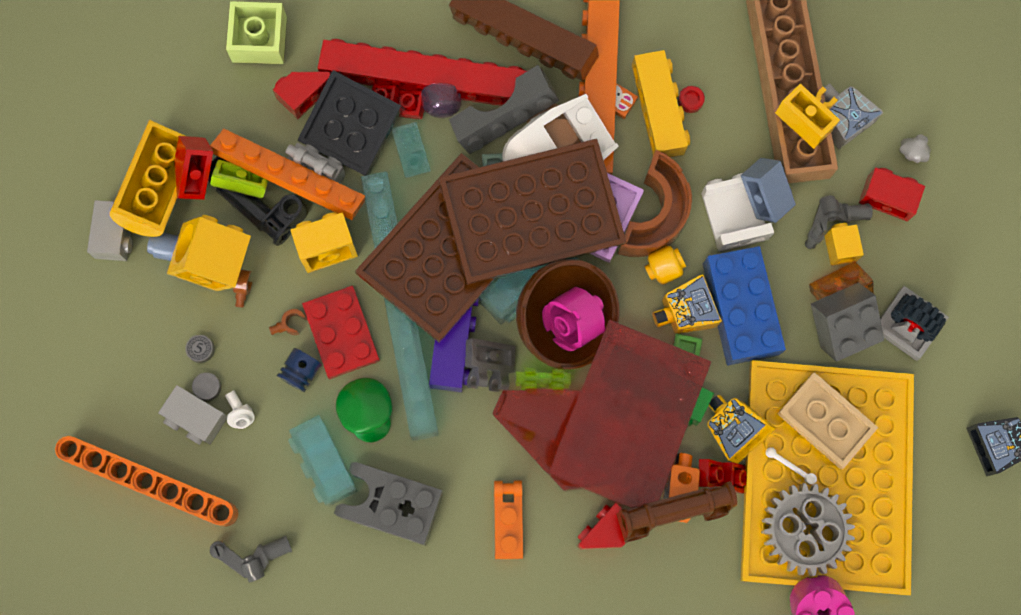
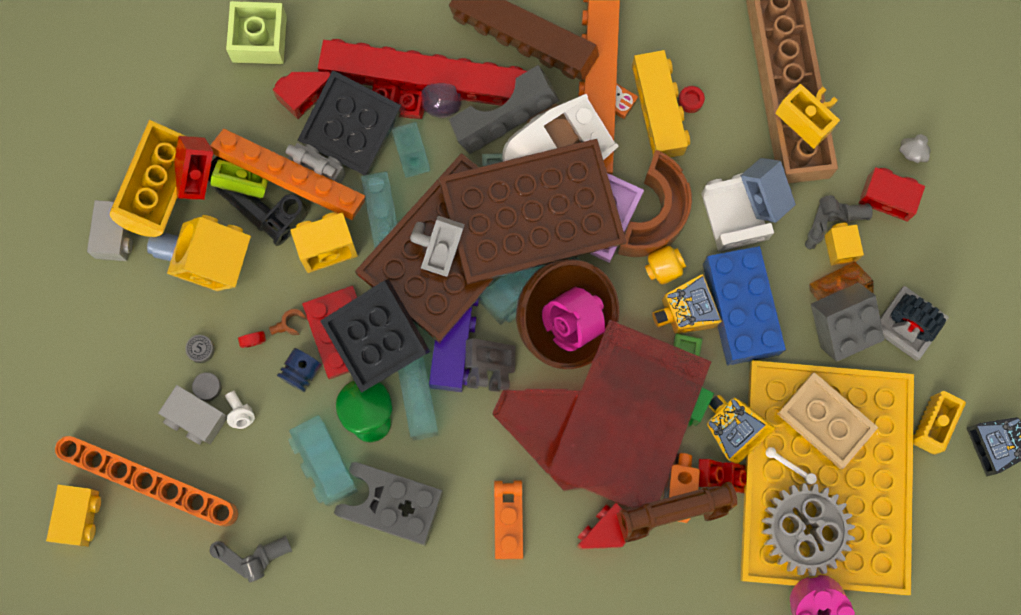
dark orange piece [233,269,252,308] -> none
clear neon green plate [515,367,571,392] -> none
torso [824,84,883,150] -> none
none -> yellow brick [46,485,101,547]
none -> red tile [238,331,267,348]
none -> black plate [321,279,431,393]
none -> light grey plate [410,216,465,277]
none -> yellow brick [913,391,966,455]

